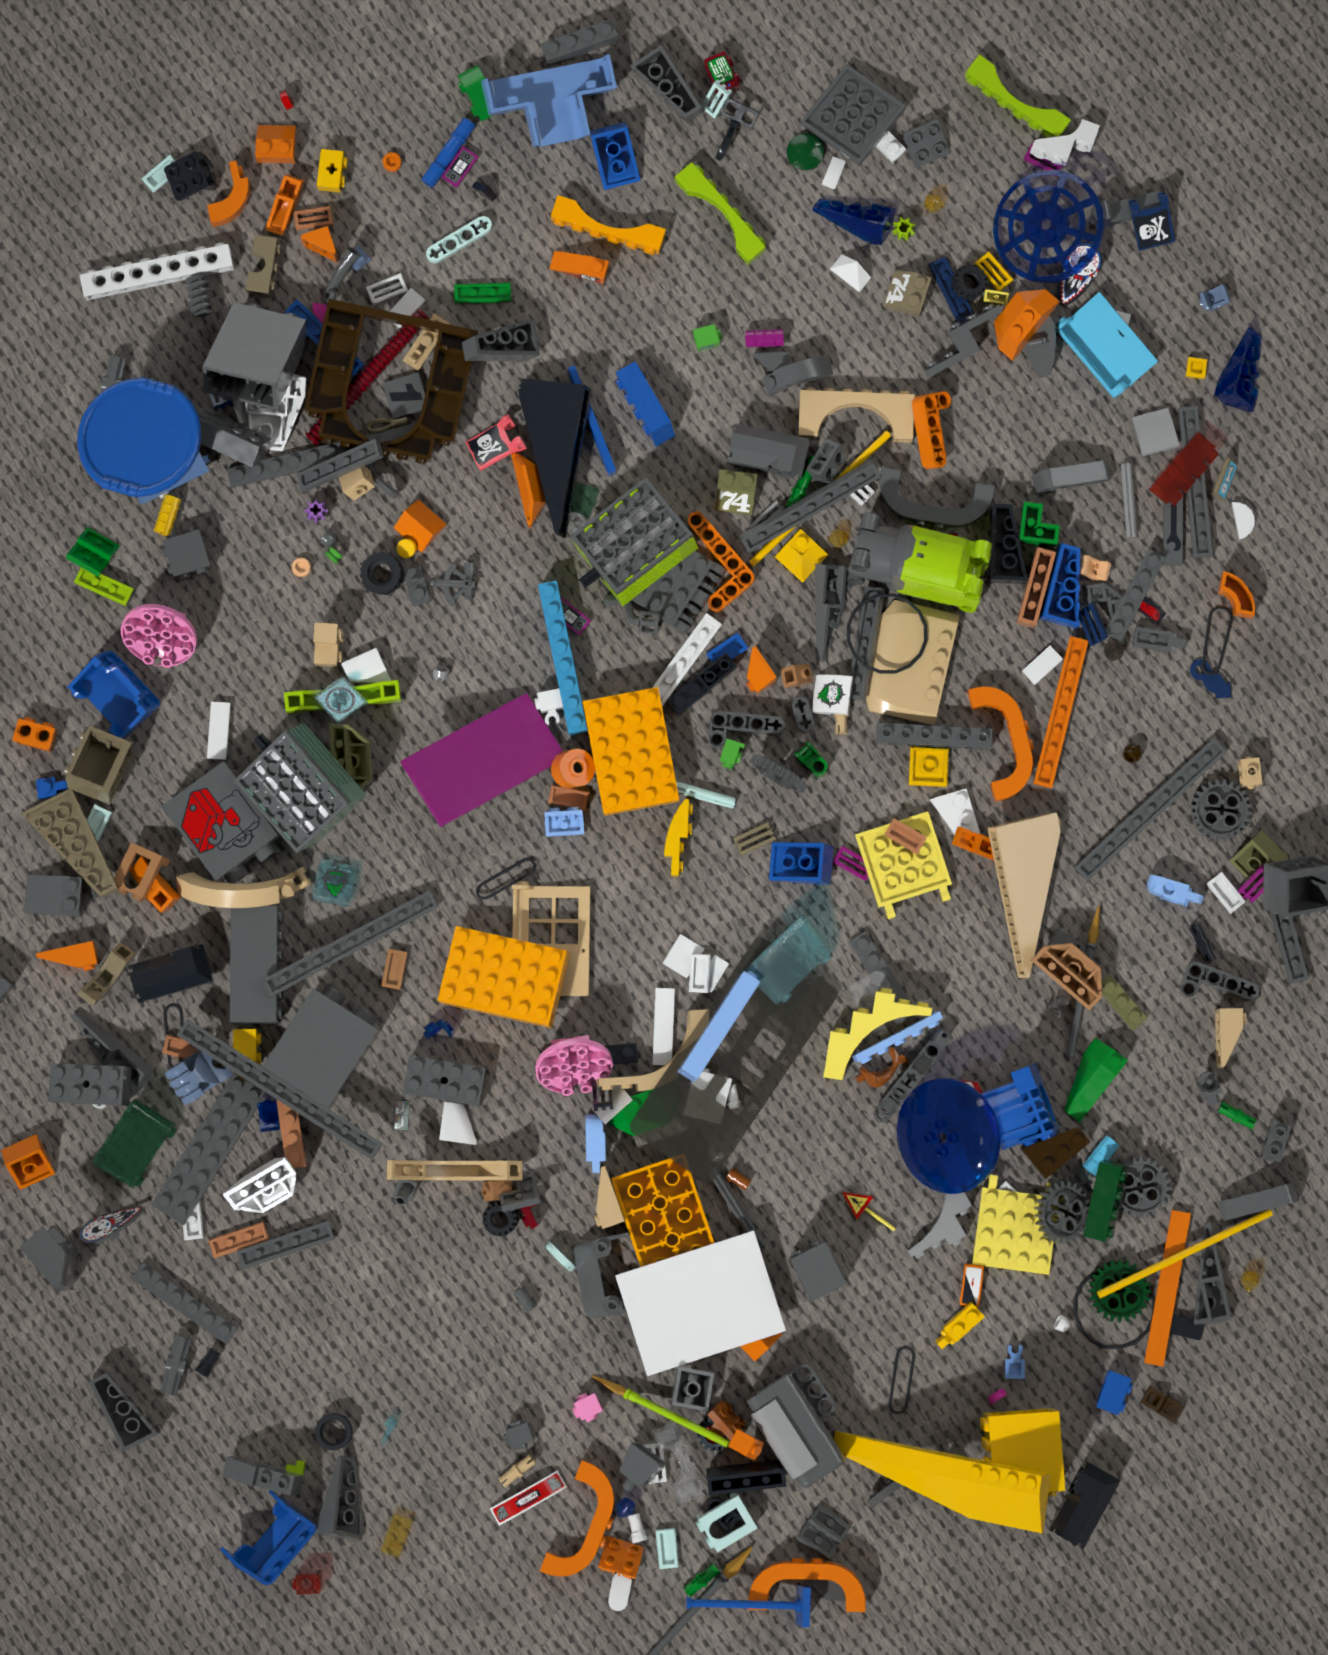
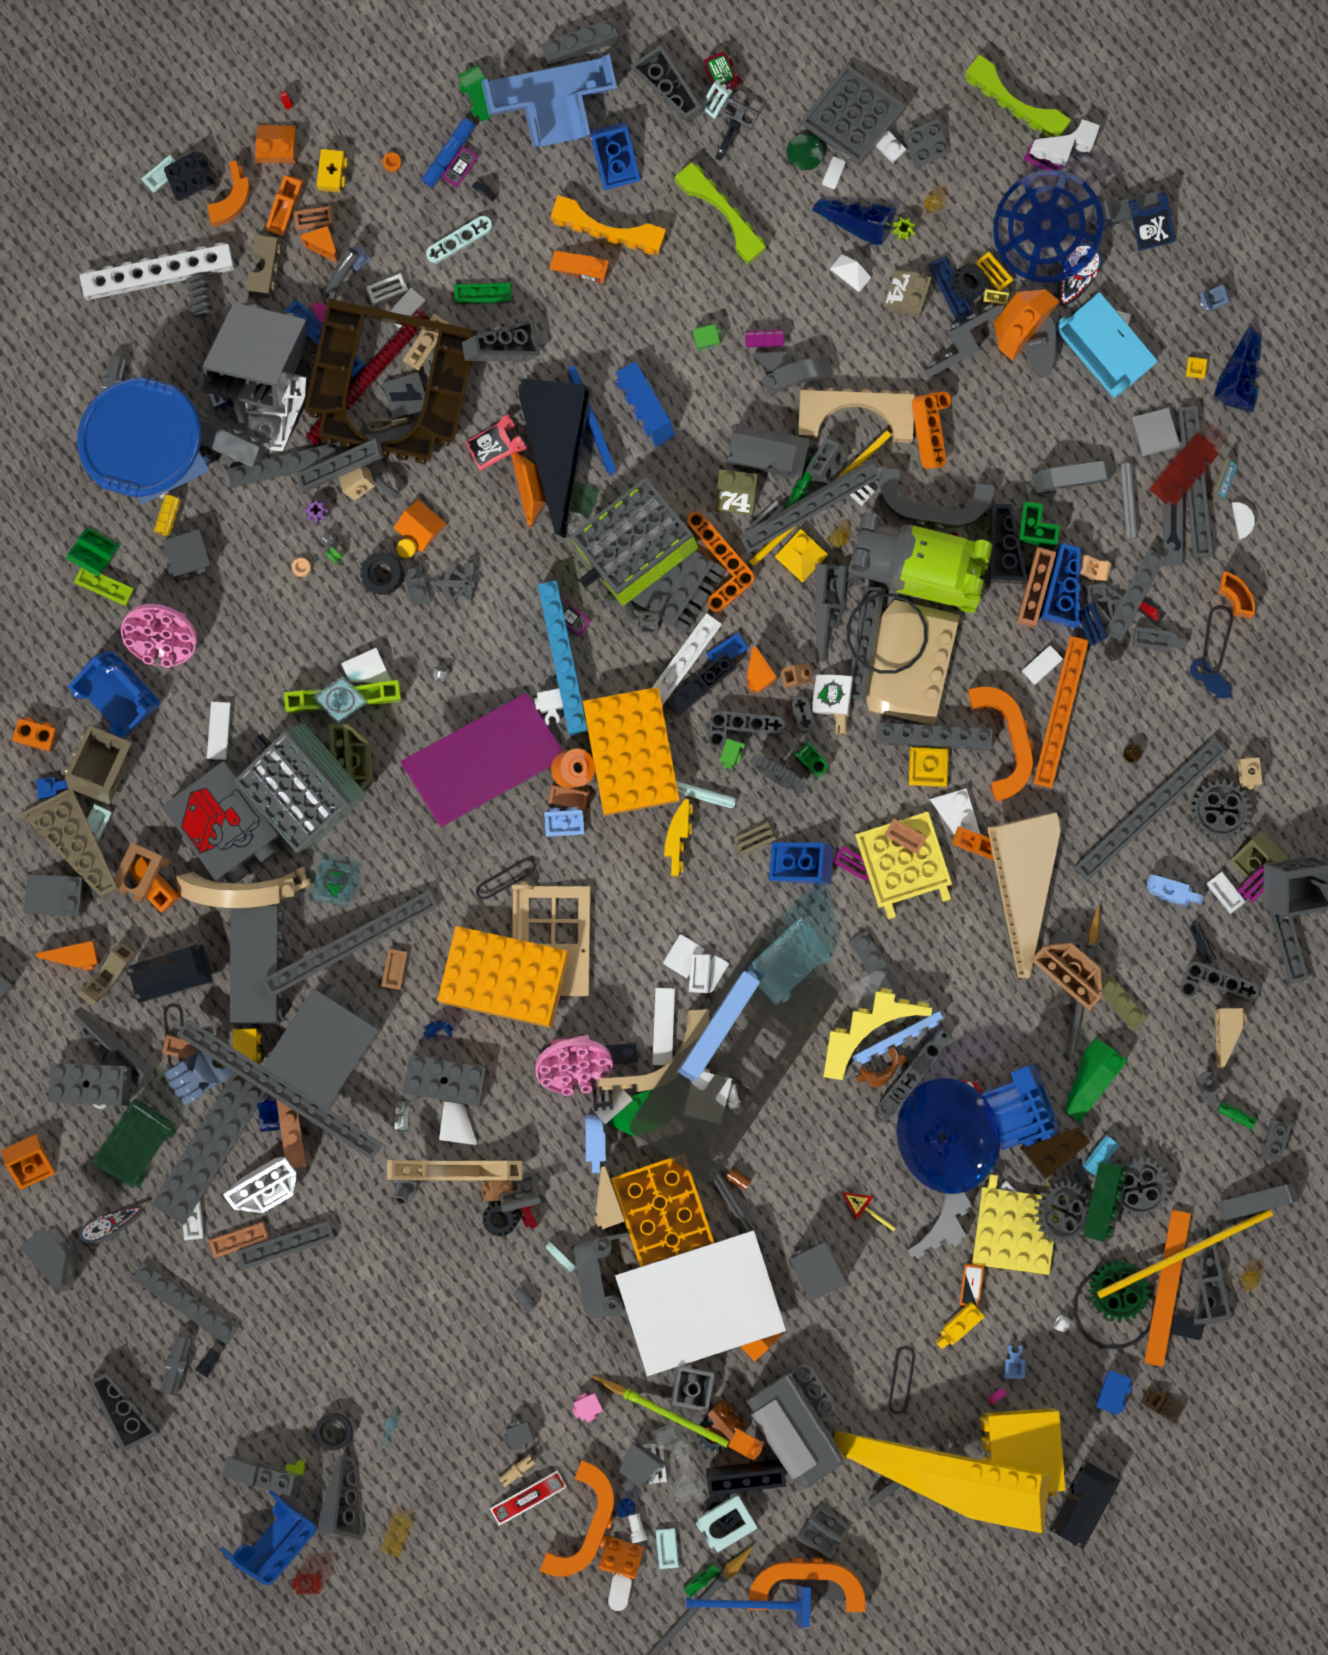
tan brick [313,623,344,667] -> none

